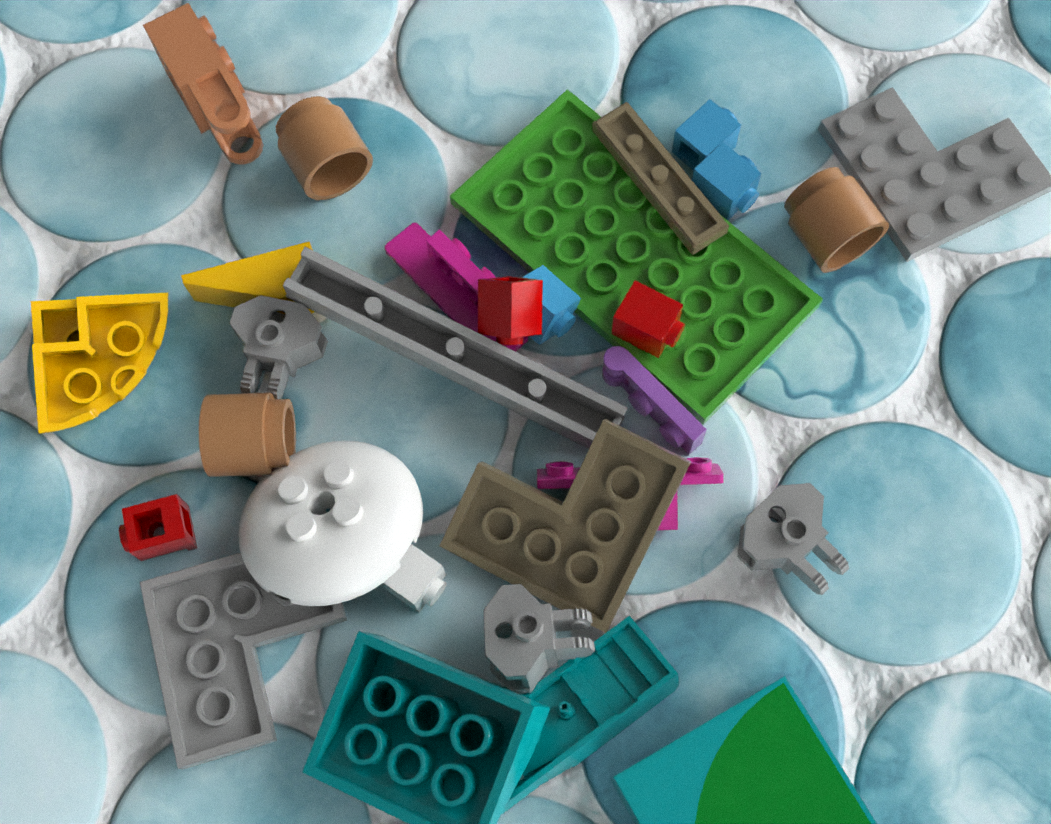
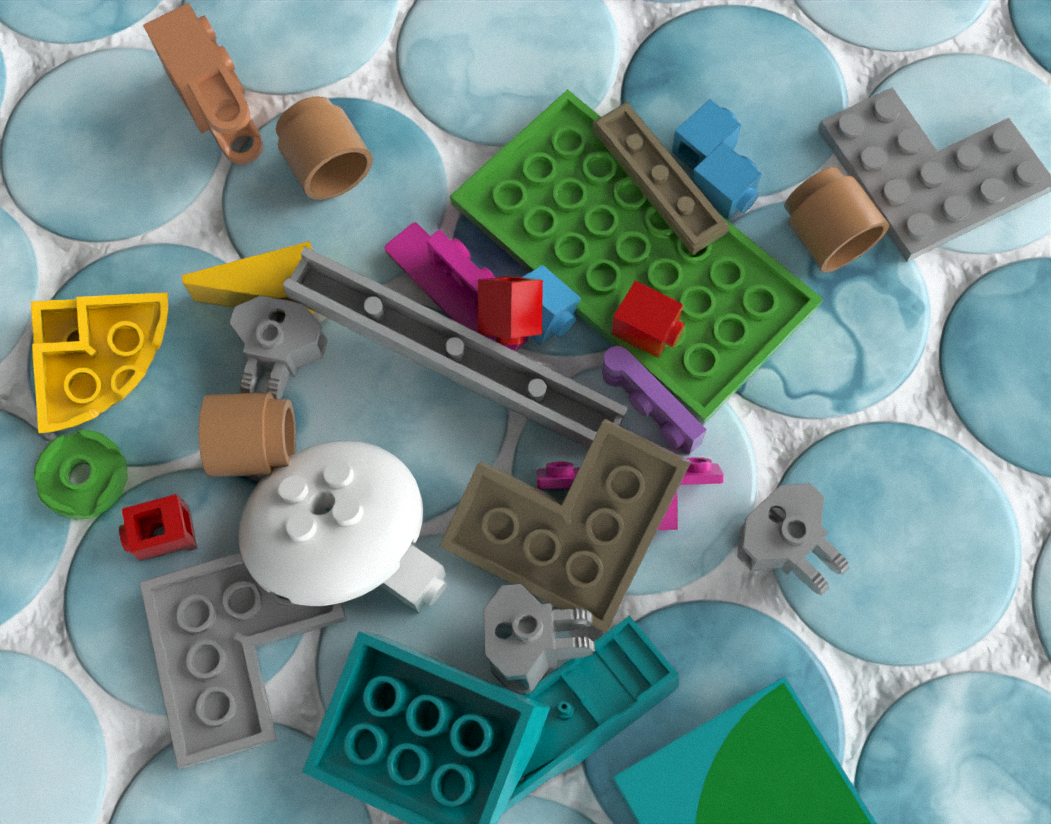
none -> bright green tile [34,429,128,520]

